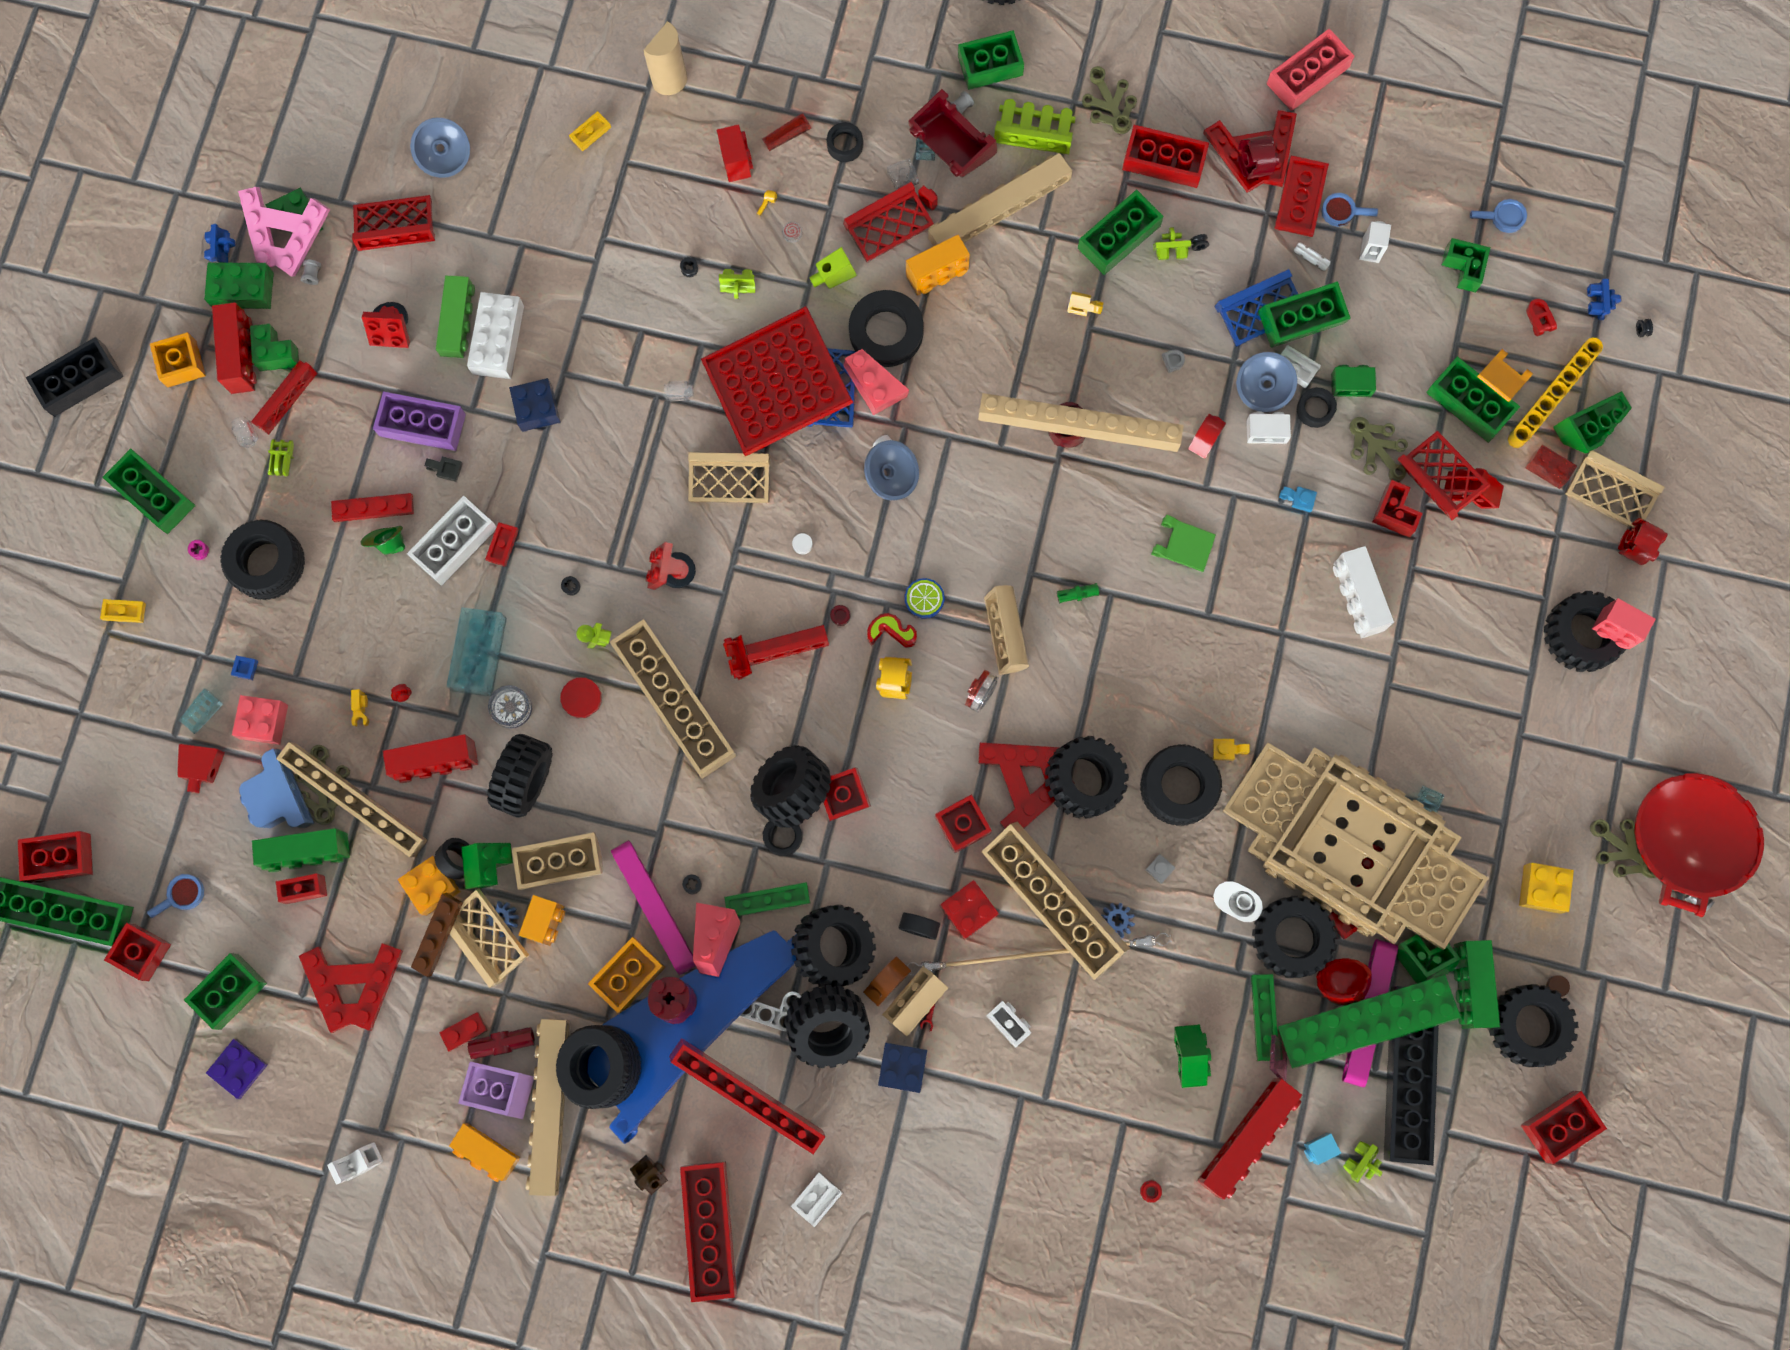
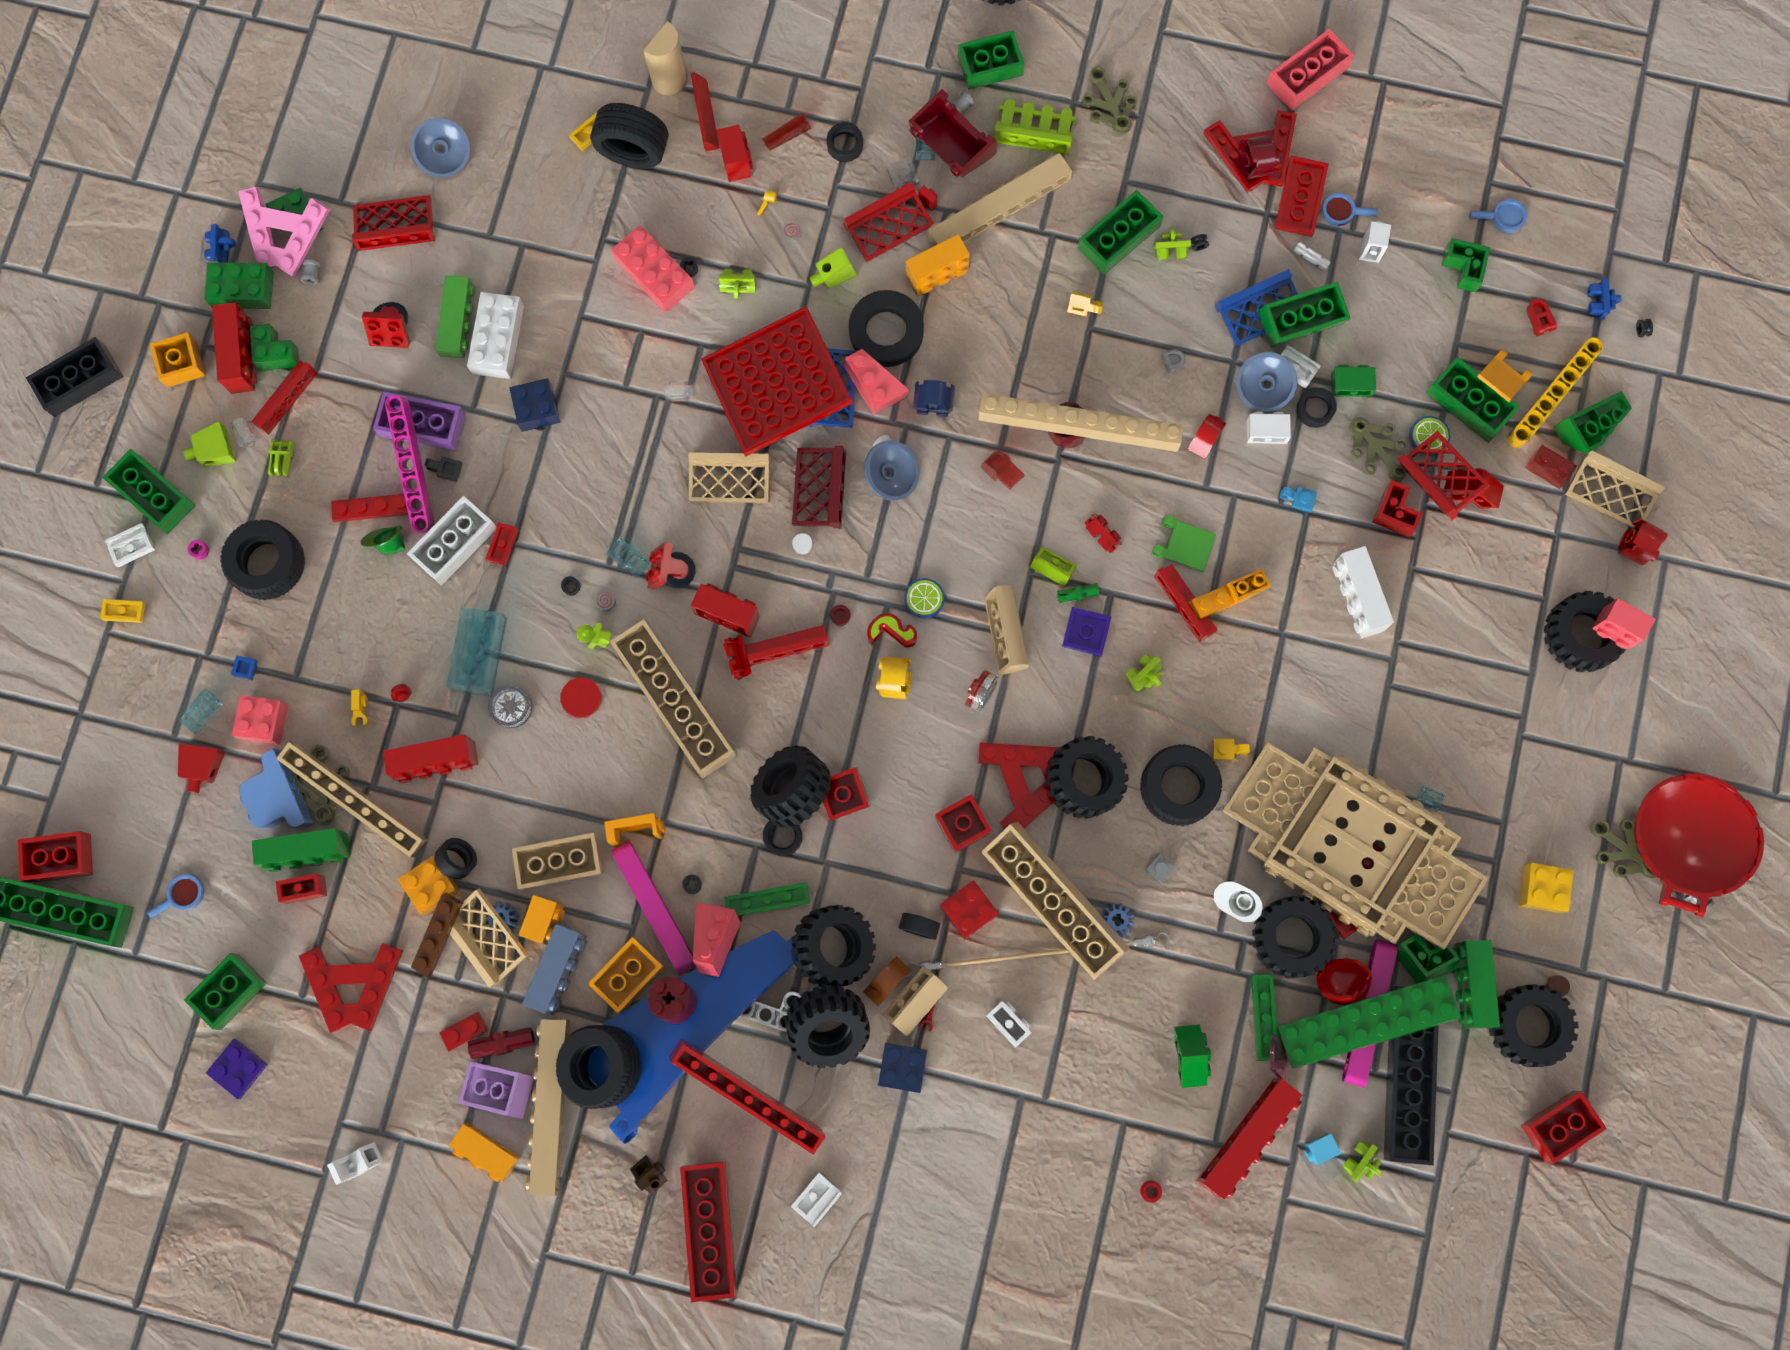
red brick [104,923,171,981] -> none
green brick [462,843,513,889] -> none
black tyre [487,734,553,818] -> none
red brick [1122,125,1209,188] -> none
none -> white plate [105,523,155,567]
none -> lime torso [183,421,236,467]
none -> dark pink beam [385,395,434,533]
none -> sand blue brick [522,924,587,1015]
none -> black tyre [590,103,669,169]
none -> light grey tile [595,590,616,611]
none -> light orange panel [604,813,665,847]
none -> clear light blue slope [606,537,651,578]
none -> coral brick [611,225,695,313]
none -> red slope [691,72,719,151]
none -> red brick [691,583,760,638]
none -> dark red fence [792,446,847,528]
none -> dark blue brick [913,380,955,417]
none -> clear red brick [981,449,1025,490]
none -> lime slope [1030,546,1077,586]
none -> dark purple plate [1062,607,1111,657]
none -> red hinge [1084,514,1122,553]
none -> lime hips [1126,654,1163,693]
none -> red fence [1154,564,1218,642]
none -> light orange slope [1189,569,1271,620]
none -> tile [1409,416,1451,456]

